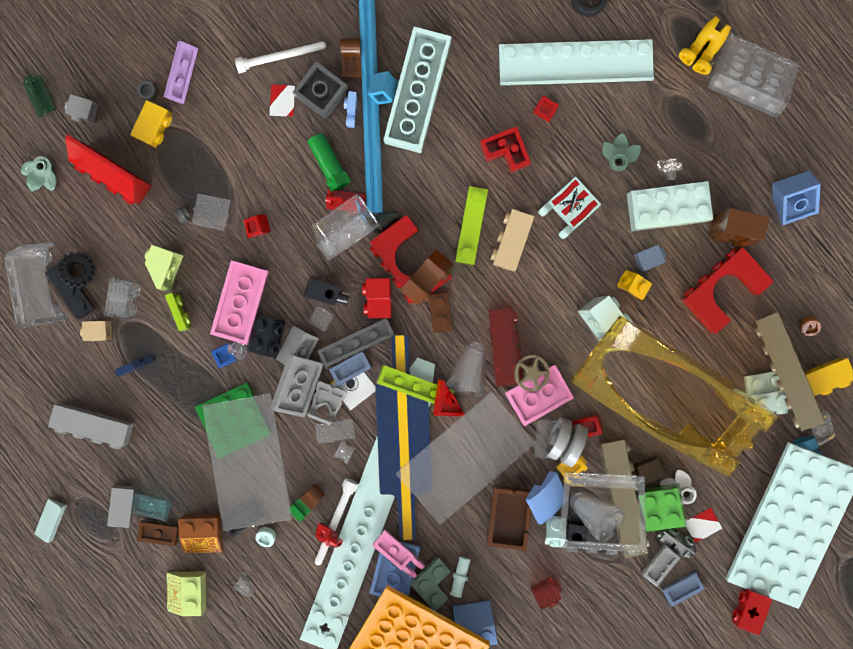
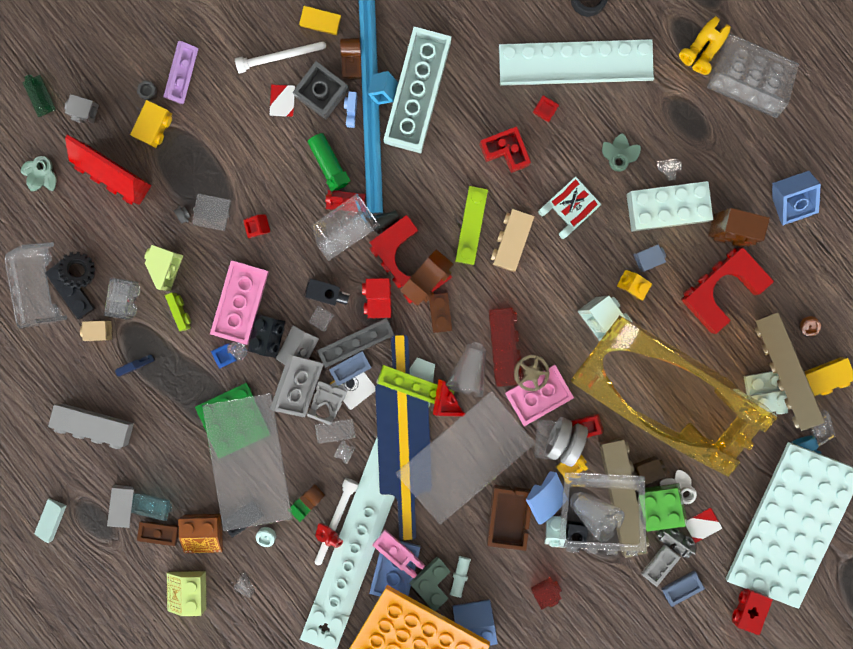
none -> yellow tile [299,6,341,36]

